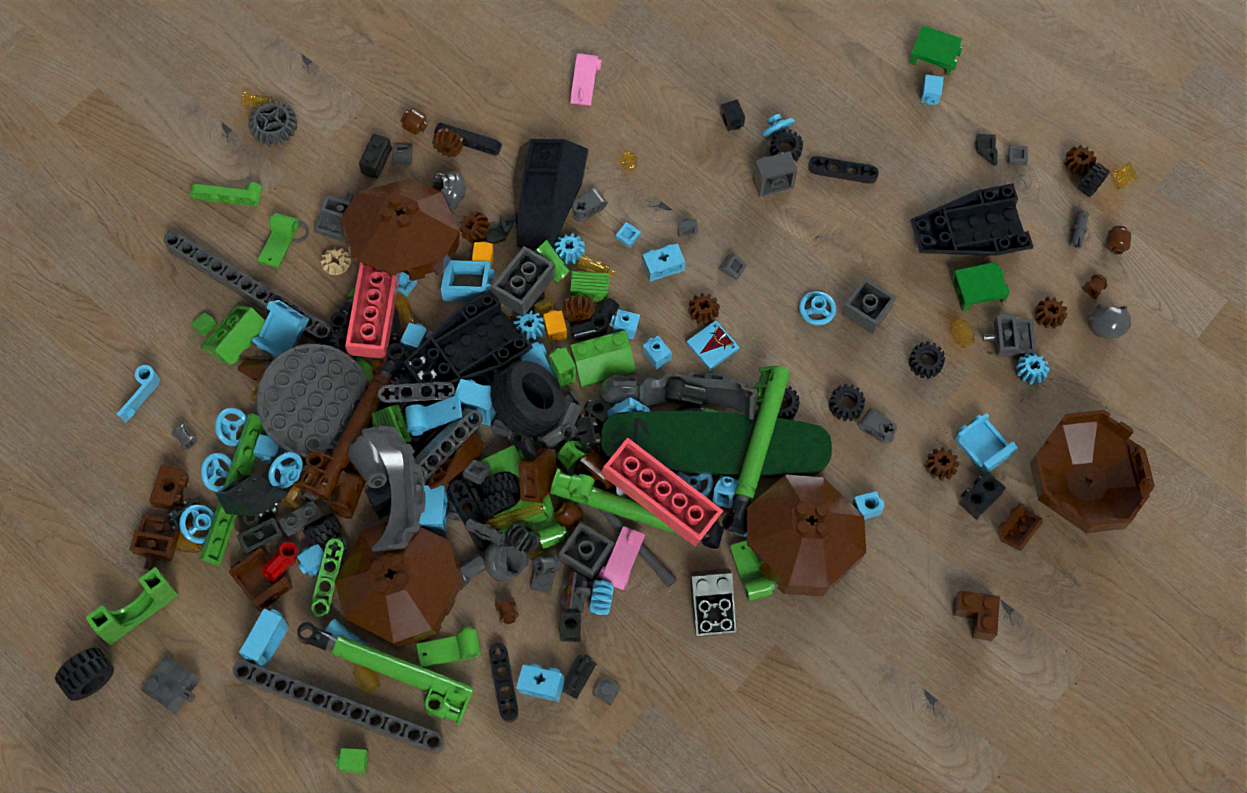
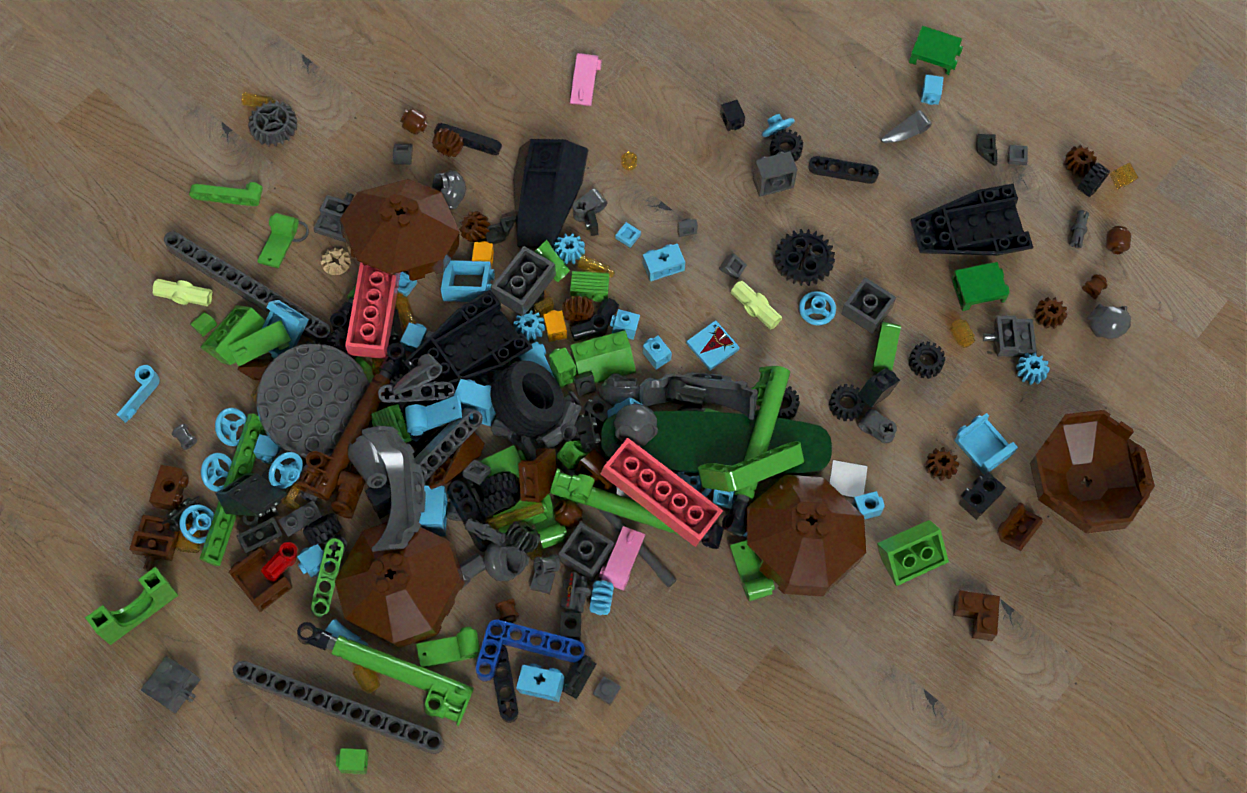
black tyre [54,647,114,701] -> none
medium azure window [239,609,289,668] -> none
pearl dark grey brick [359,134,392,178] -> none
reddish brown gear [688,292,720,325] -> none
pearl dark grey slope [690,568,737,636] -> none
none -> yellowish green piece [152,279,213,306]
none -> bright green door [228,320,292,366]
none -> dark grey piece [391,354,442,395]
none -> blue beam [476,620,585,681]
none -> pearl dark grey plate [573,371,597,396]
none -> pearl dark grey plate [585,211,598,236]
none -> dark grey helmet [614,403,658,447]
none -> bright green beam [698,442,804,492]
none -> yellowish green piece [731,281,782,330]
none -> black gear [775,229,835,286]
none -> white sticker [830,460,868,497]
none -> black brick [857,368,900,408]
none -> bright green beam [872,321,901,373]
none -> bright green slope [877,520,949,586]
none -> dark grey piece [881,110,932,143]

